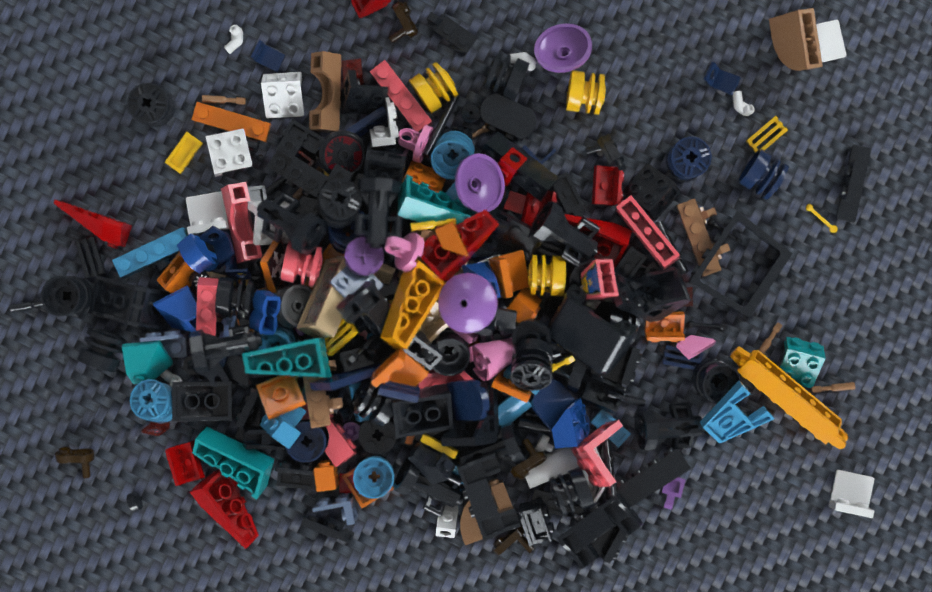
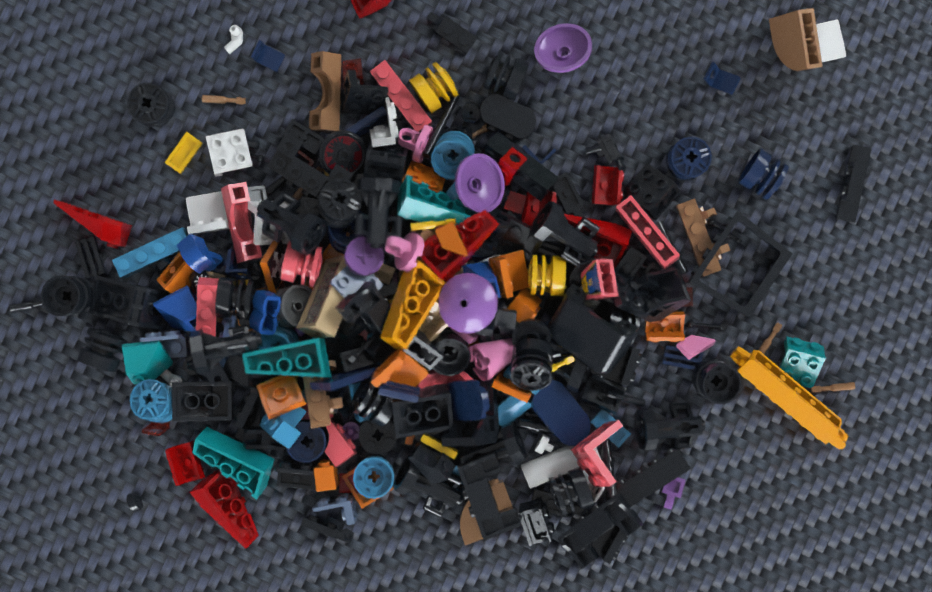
dark brown piece [55,447,95,478] -> none
orange plate [191,102,271,142] -> none
dark blue bracket [200,226,235,264] -> none
white bracket [261,72,304,118] -> none
yellow tile [324,319,359,356] -> none
dark brown piece [389,1,418,43] -> none
white bracket [436,505,458,538] -> none
dark brown piece [493,525,534,556] -> none
white arm [509,52,537,71] -> none
dark brown piece [510,438,547,479] -> none
blue slope [552,398,589,449] -> none
yellow wheel [566,70,606,115] -> none
dark azure wing [700,380,774,444] -> none
white arm [733,91,755,116] -> none
yellow tile [746,116,788,153] -> none
yellow hinge [806,204,838,233] -> none
white bracket [828,470,874,518] -> none

